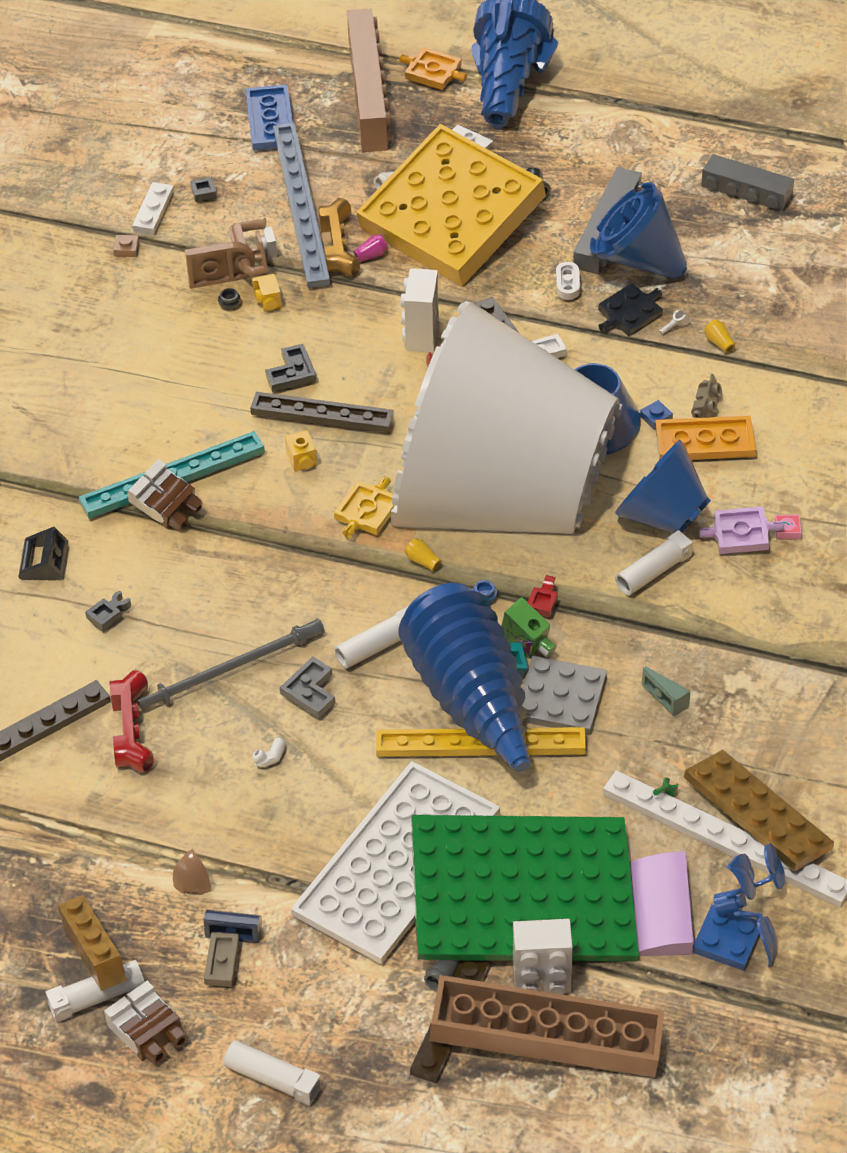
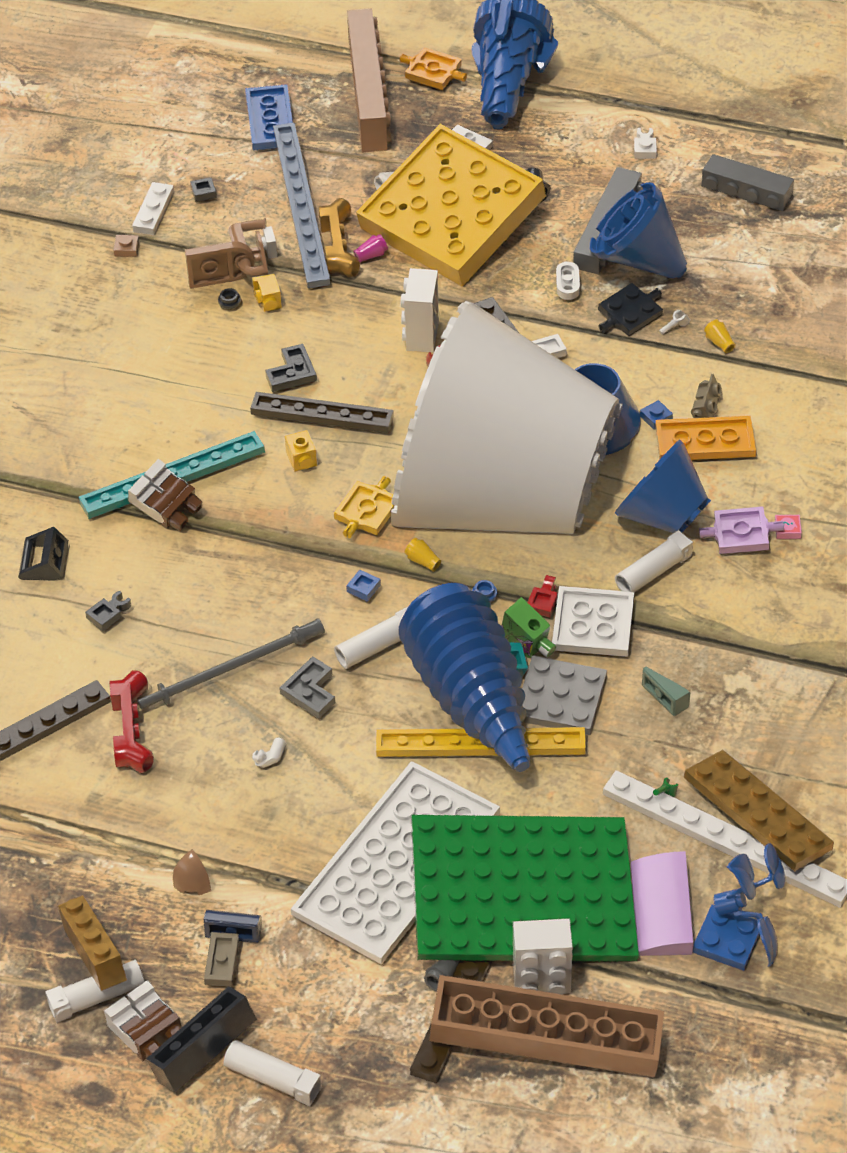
none -> black brick [146,986,257,1093]
none -> plate [346,570,381,602]
none -> white plate [552,586,634,657]
none -> white plate [634,128,656,159]

